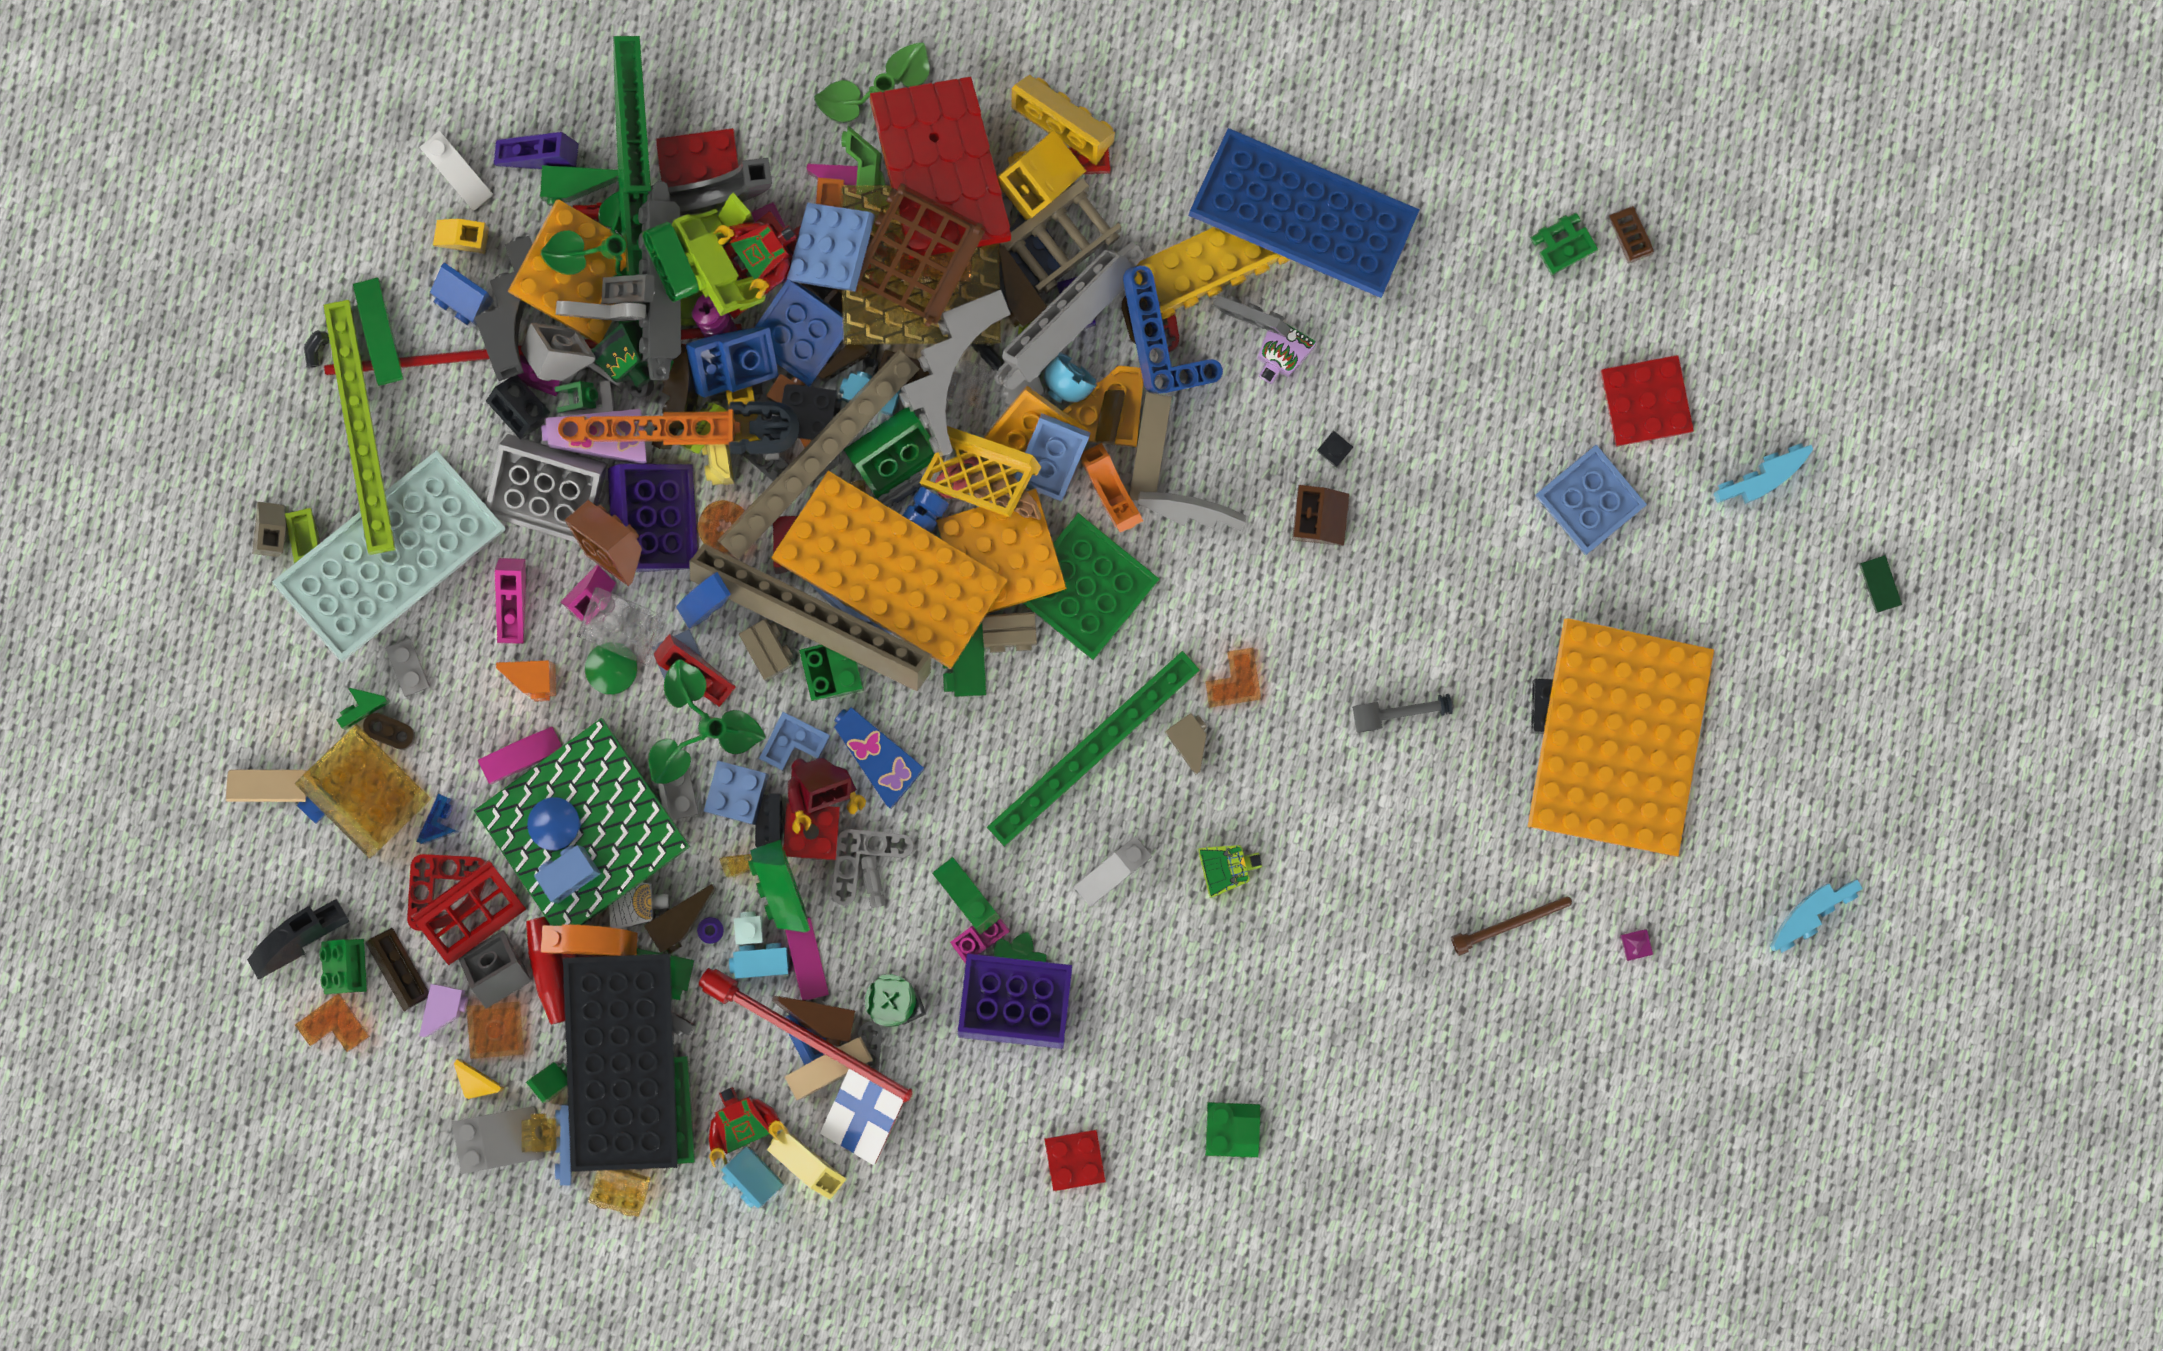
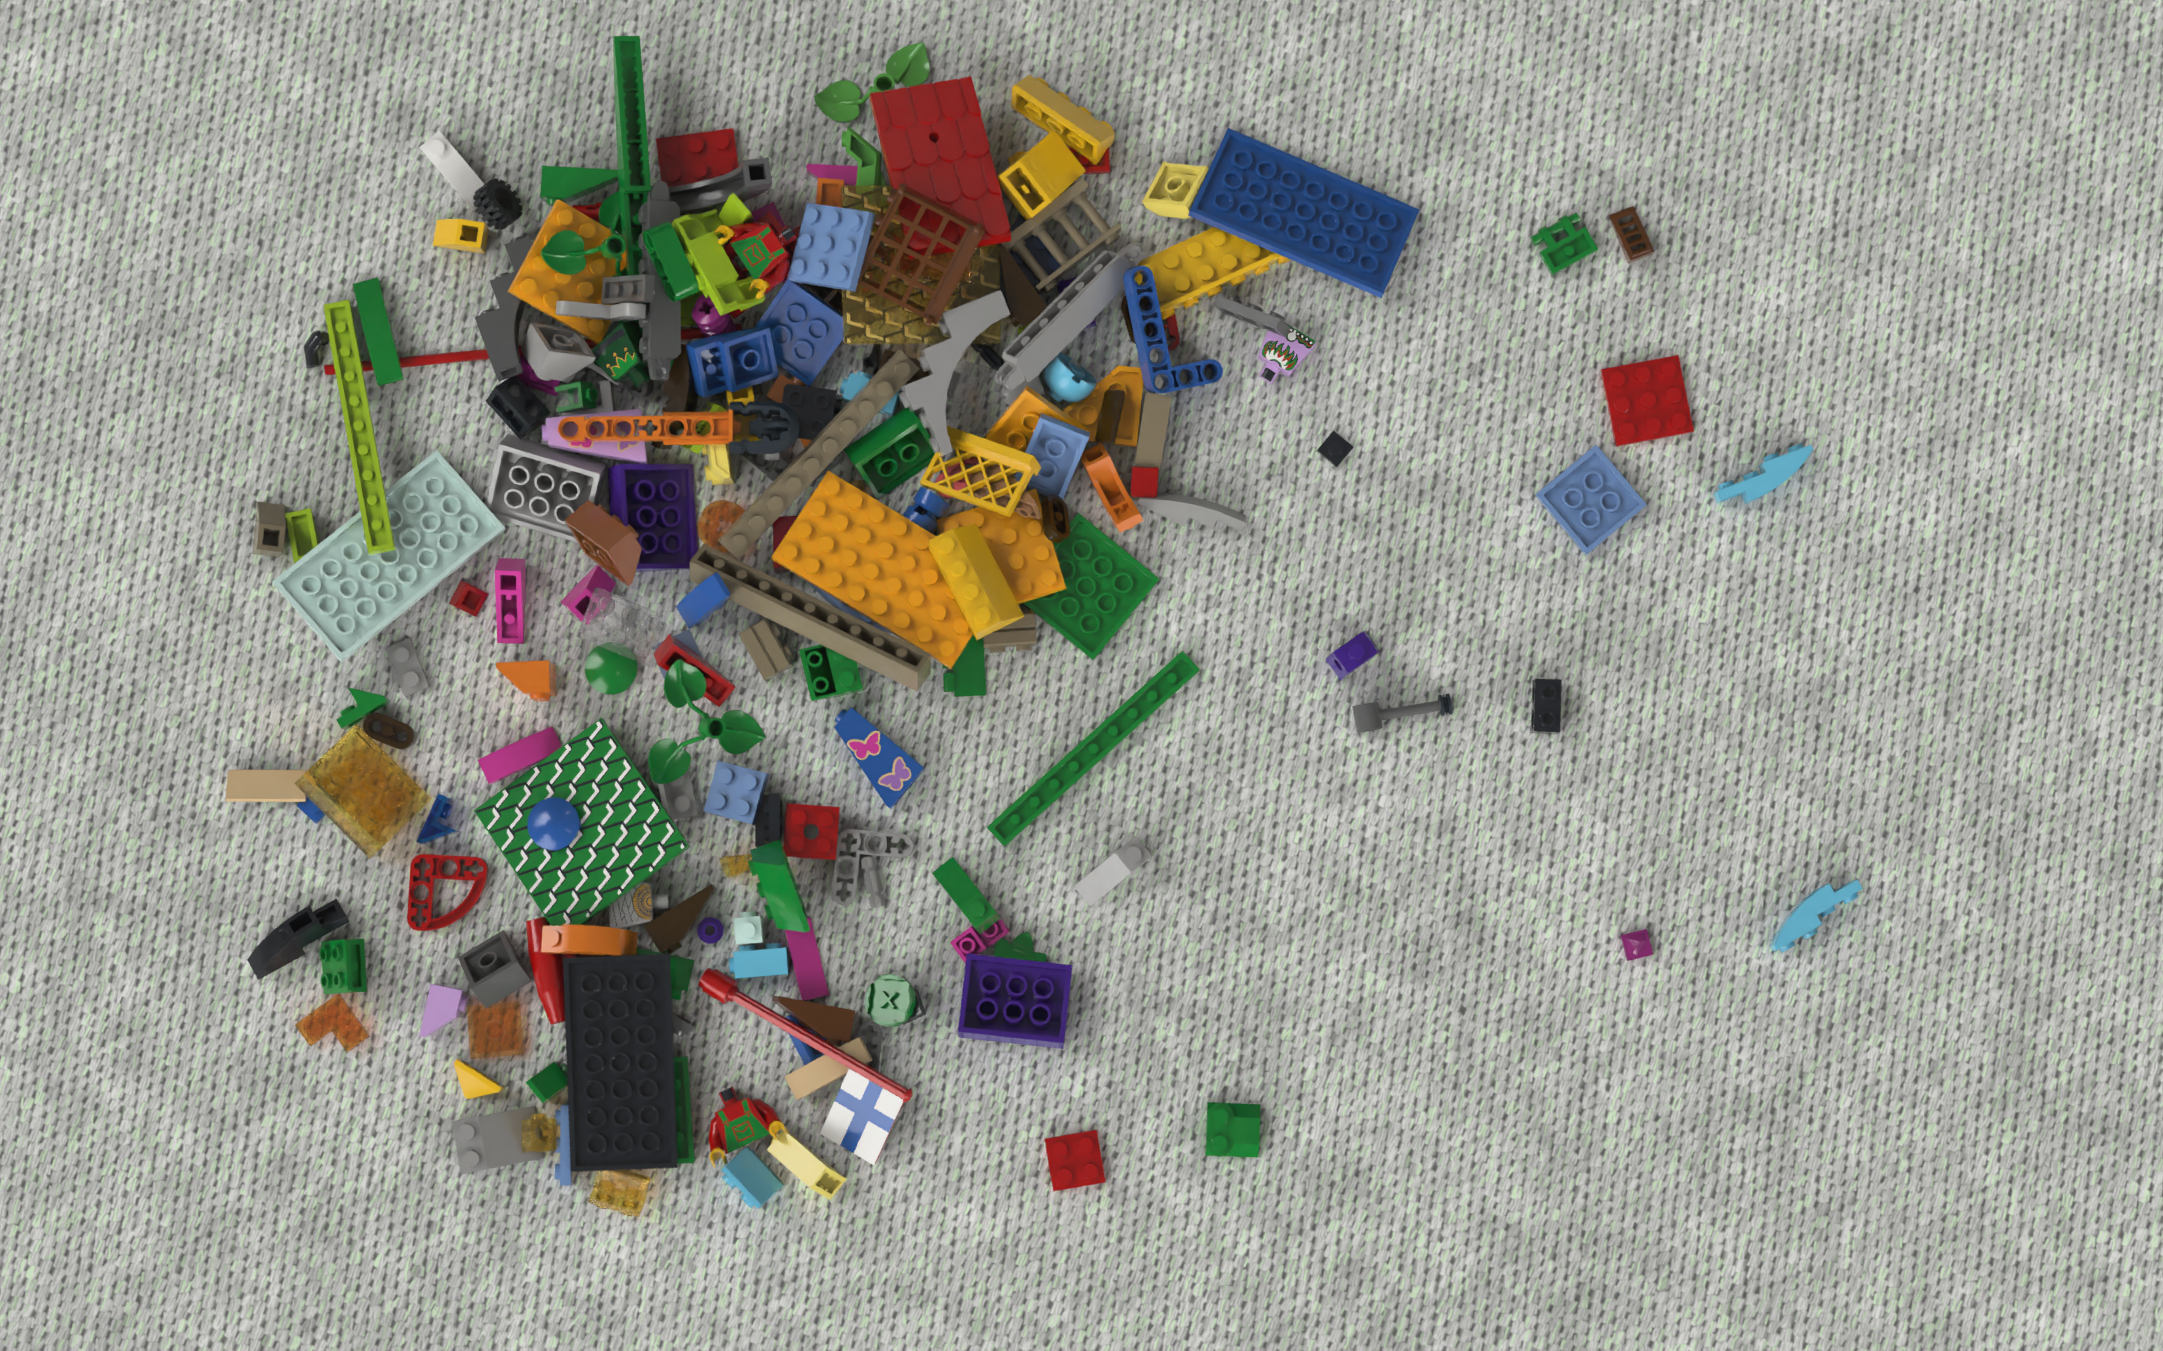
dark brown slope [365,927,429,1012] -> none
red piece [411,860,526,966] -> none
slope [430,262,494,325] -> none
dark purple slope [493,132,579,169] -> none
medium blue brick [534,845,601,904] -> none
medium blue plate [759,712,830,771] -> none
dark red torso [788,758,866,833] -> none
dark brown slope [818,338,870,382] -> none
dark grey axle [878,472,923,508] -> none
dark tan slope [1165,713,1207,775] -> none
torso [1198,845,1262,898] -> none
clear orange plate [1205,648,1261,708] -> none
reddish brown slope [1292,485,1350,546] -> none
reddish brown piece [1451,896,1572,956] -> none
light orange plate [1527,618,1714,857] -> none
dark green tile [1859,555,1902,613] -> none
none -> red slope [449,580,488,617]
none -> black tyre [473,178,523,230]
none -> yellow slope [929,524,1024,640]
none -> dark brown plate [1041,494,1070,543]
none -> red slope [1131,466,1158,498]
none -> light yellow slope [1142,161,1209,219]
none -> dark purple torso [1325,631,1381,681]

